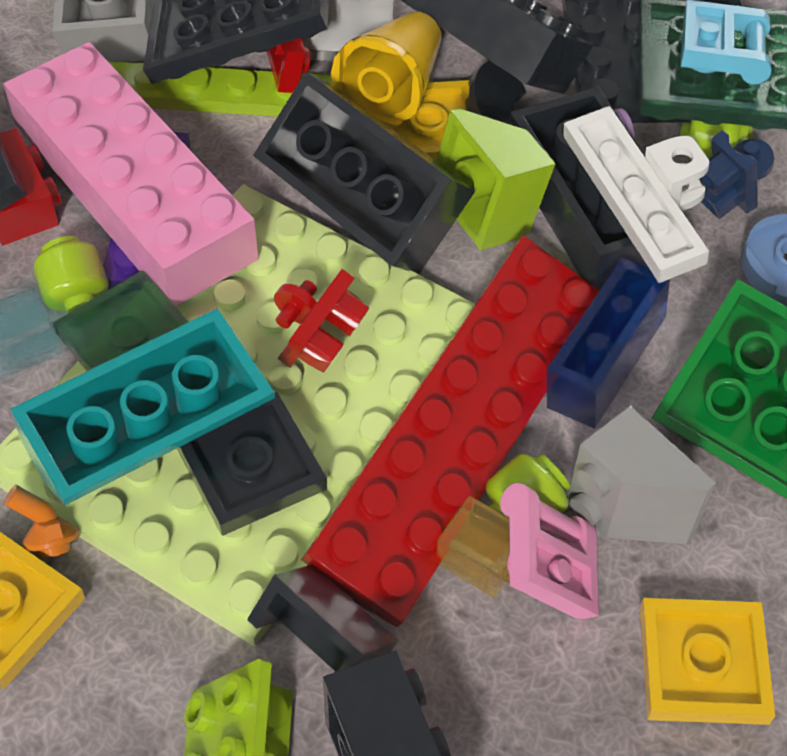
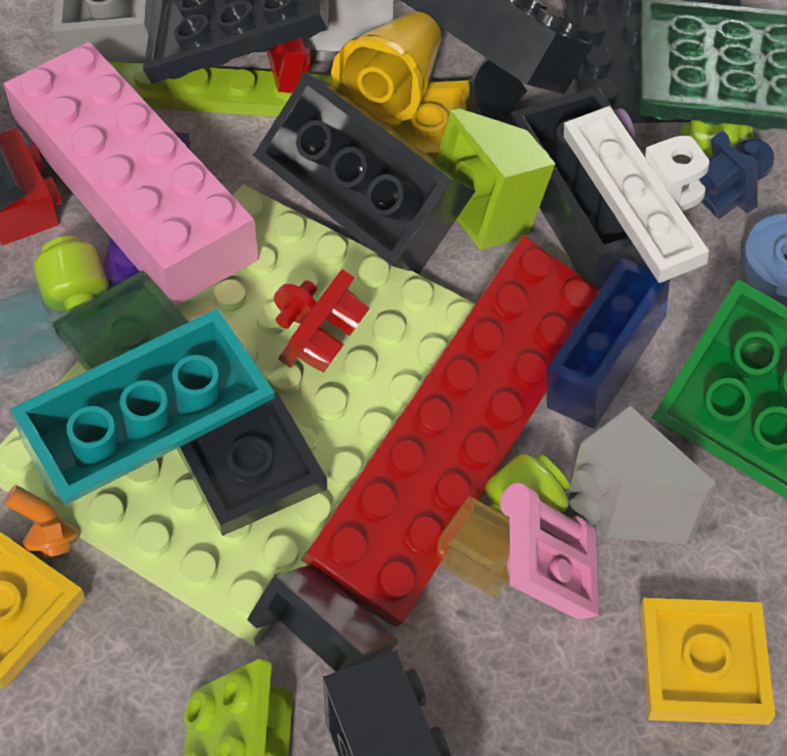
medium azure plate [681,0,771,84] -> none

